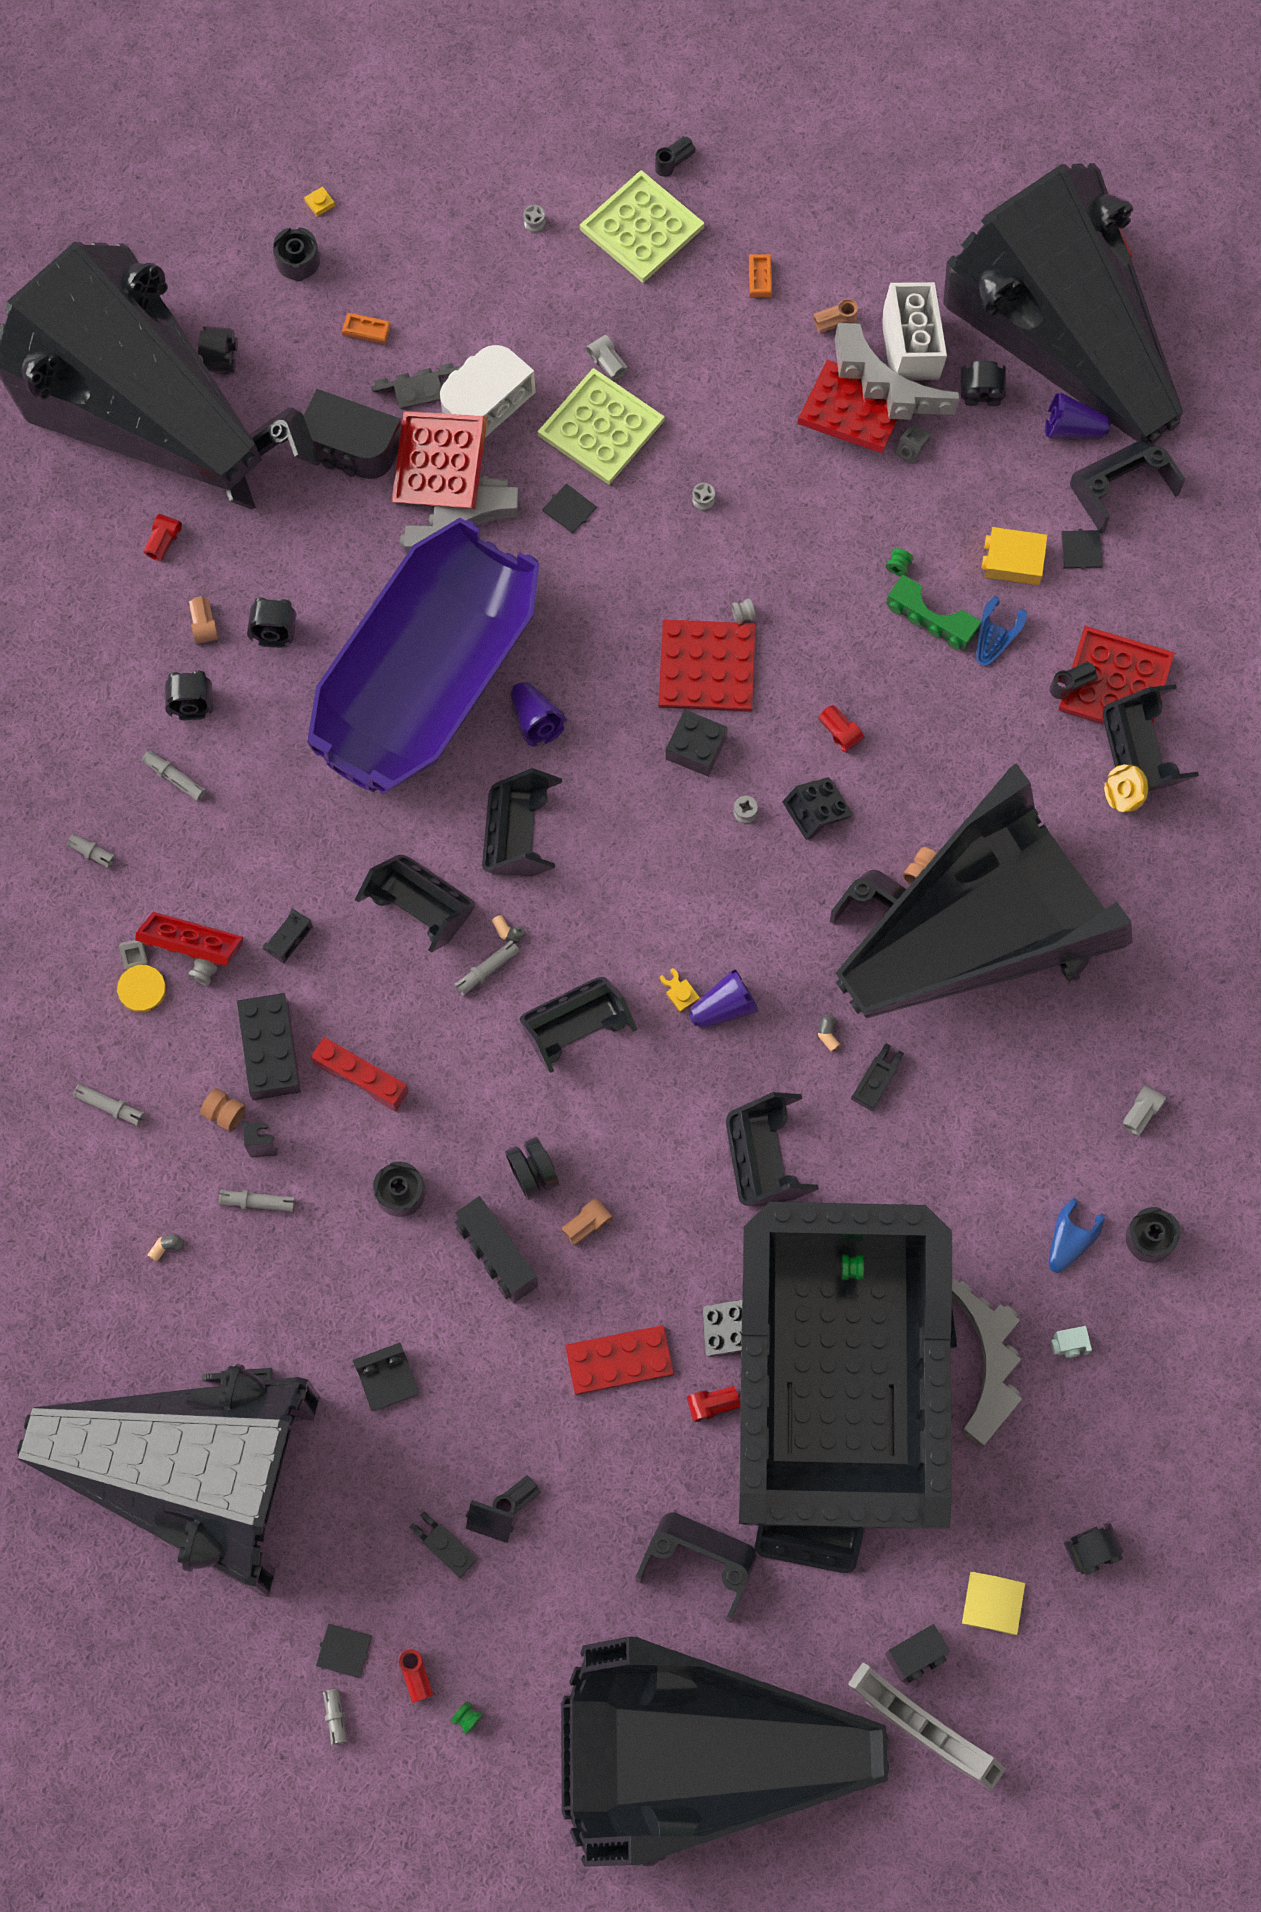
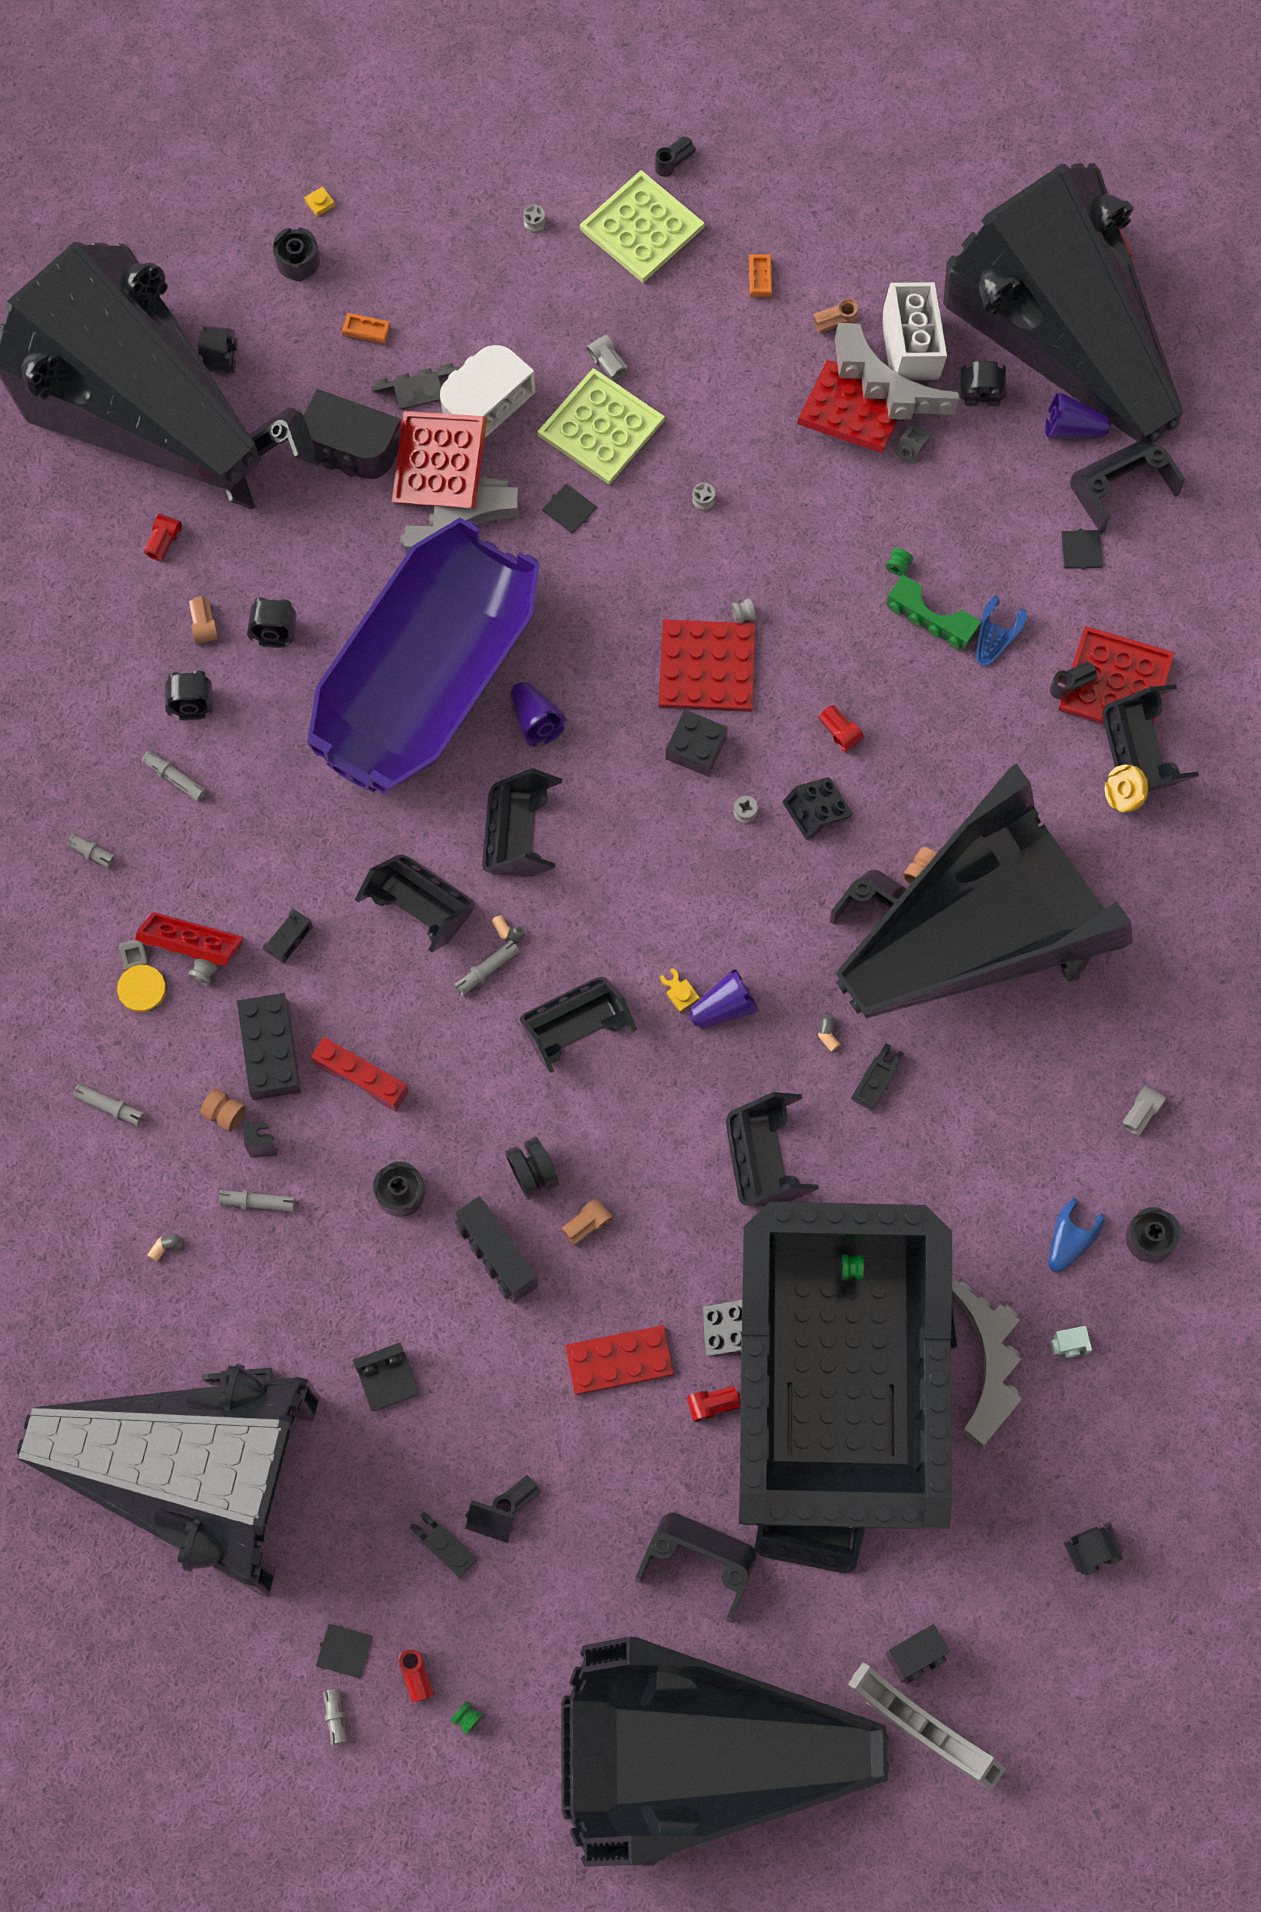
light yellow slope [962,1572,1025,1635] -> none
yellow brick [981,527,1047,585] -> none

